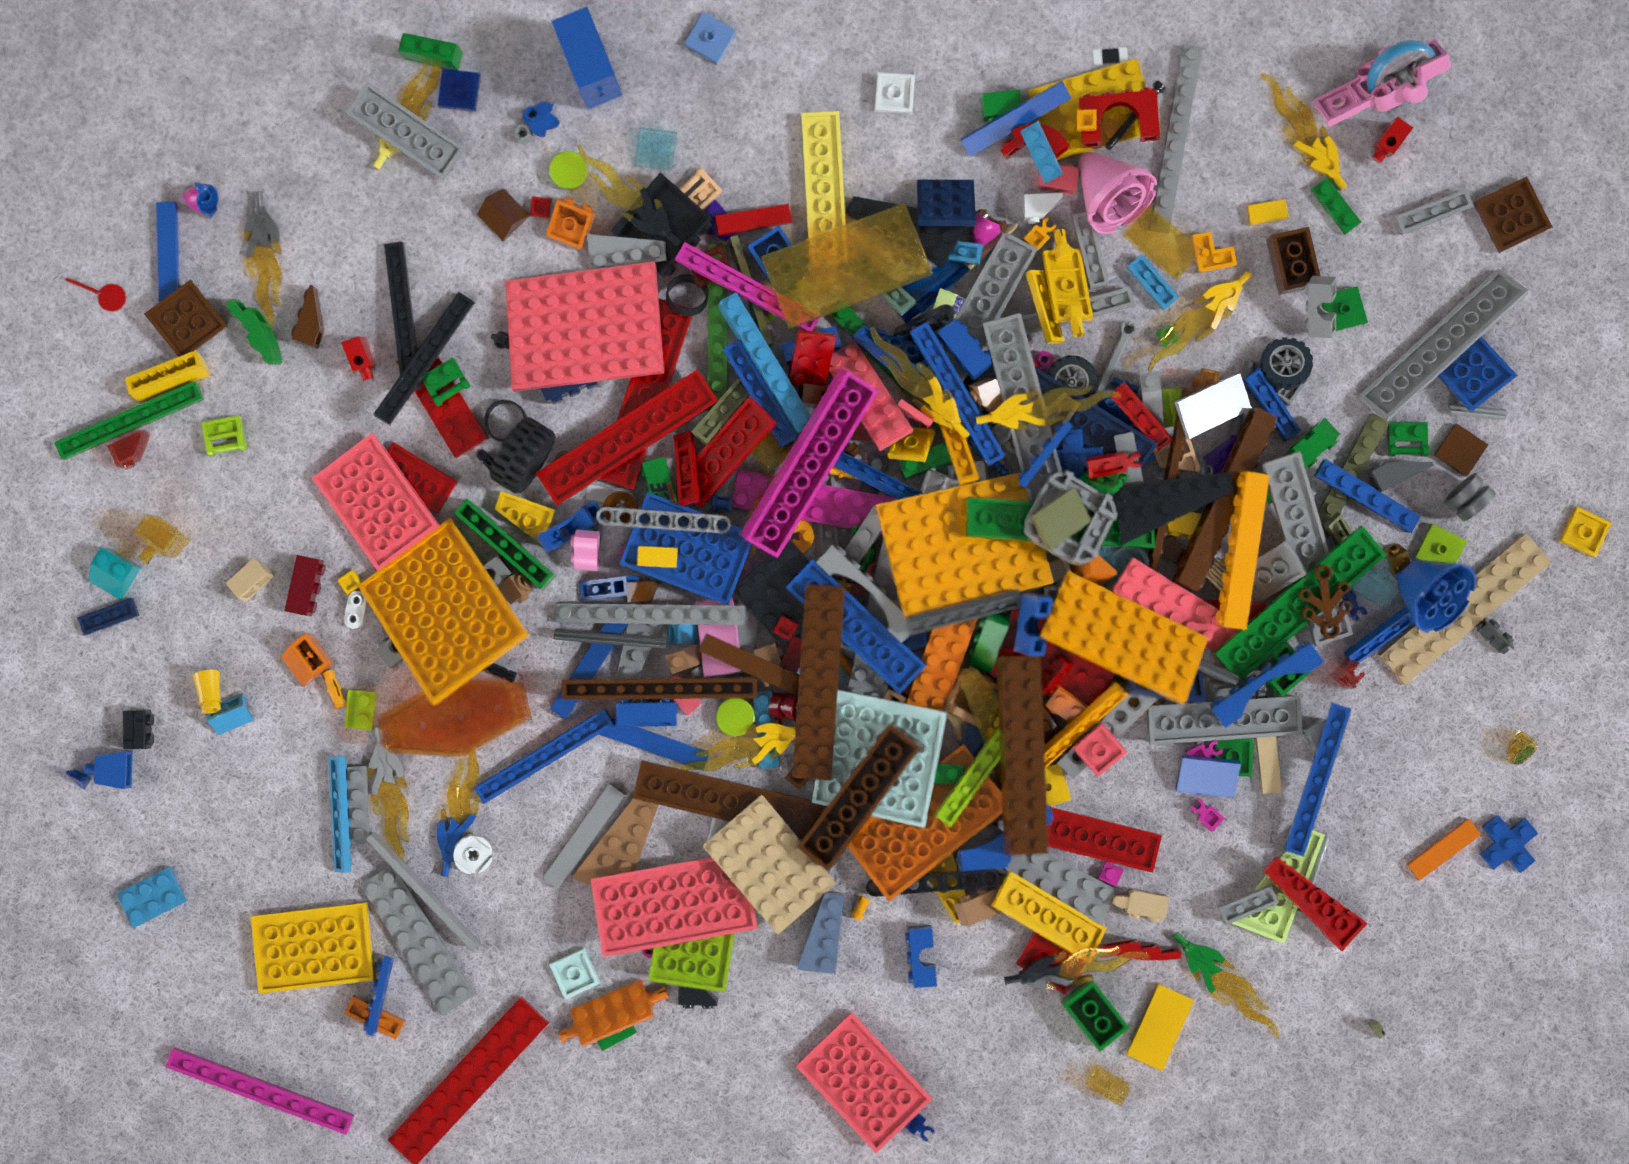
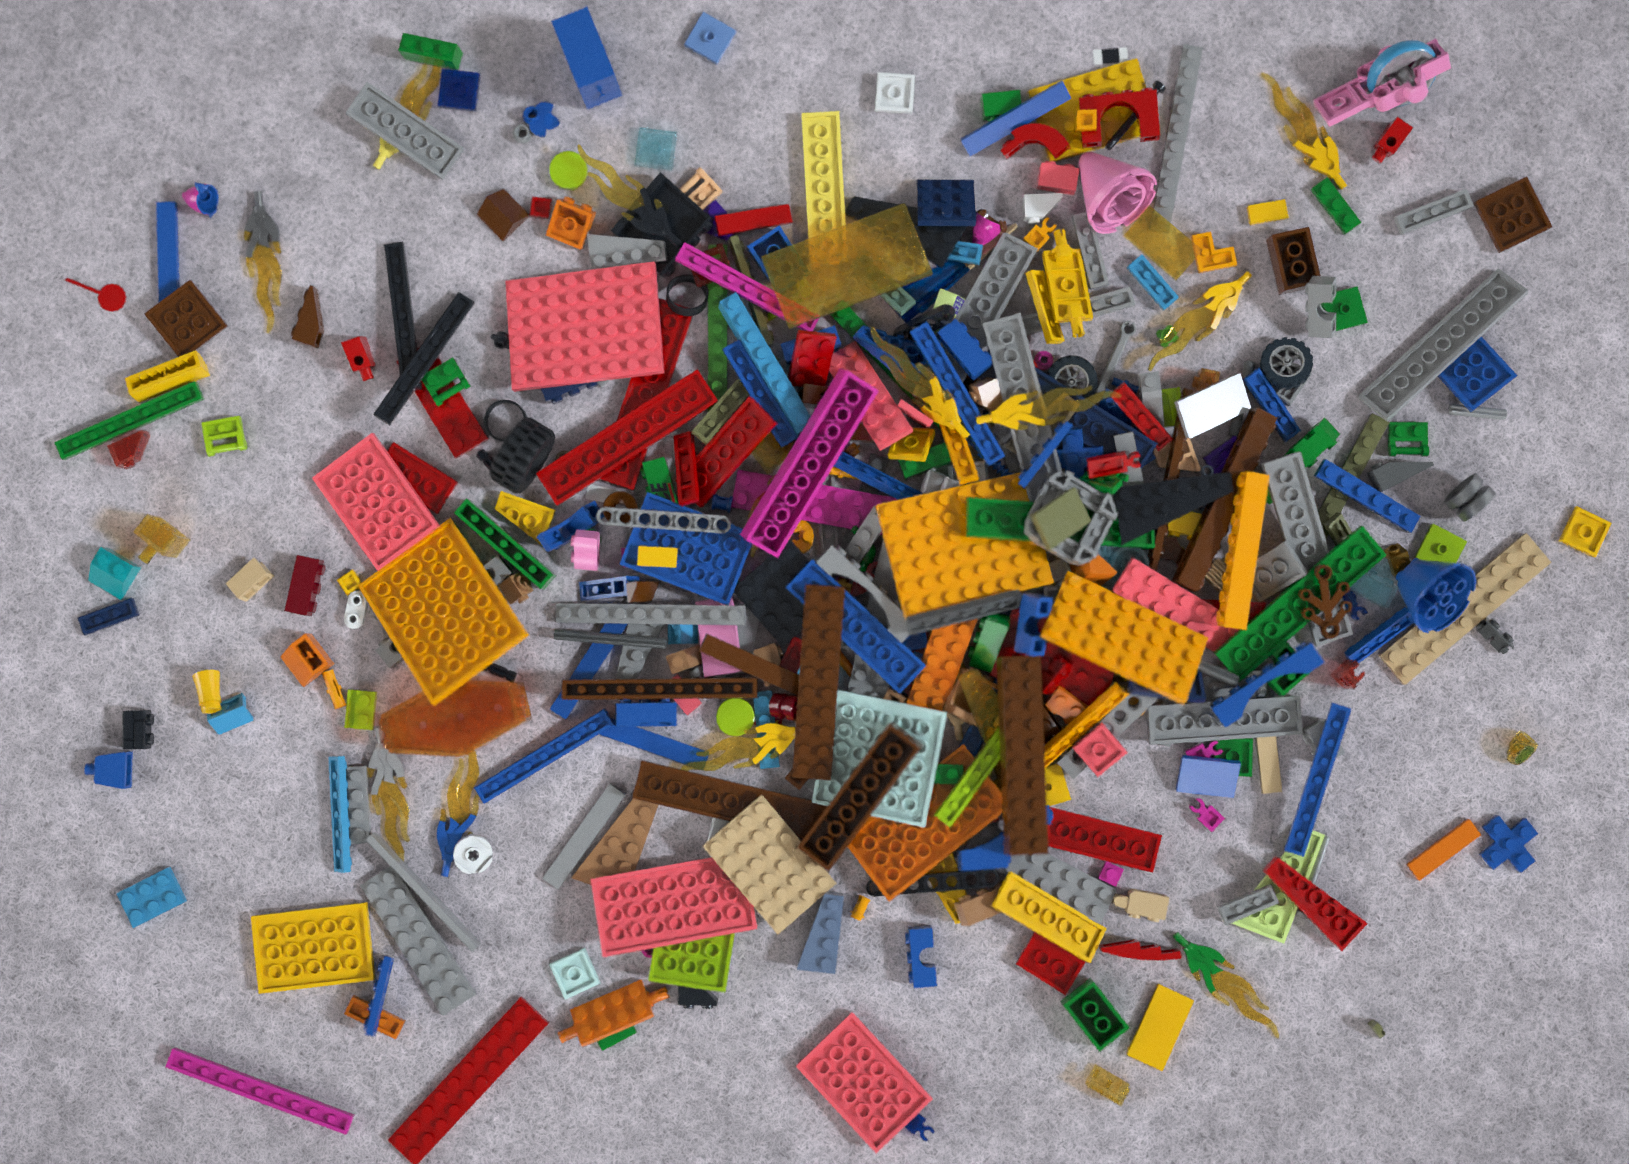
clear blue slope [66,769,91,790] -> none
green slope [225,299,282,365] -> none
red tile [773,614,799,641] -> none
piece [1004,947,1150,990] -> none
dark azure plate [1020,122,1063,183] -> none
reddish brown tile [1433,423,1488,477] -> none

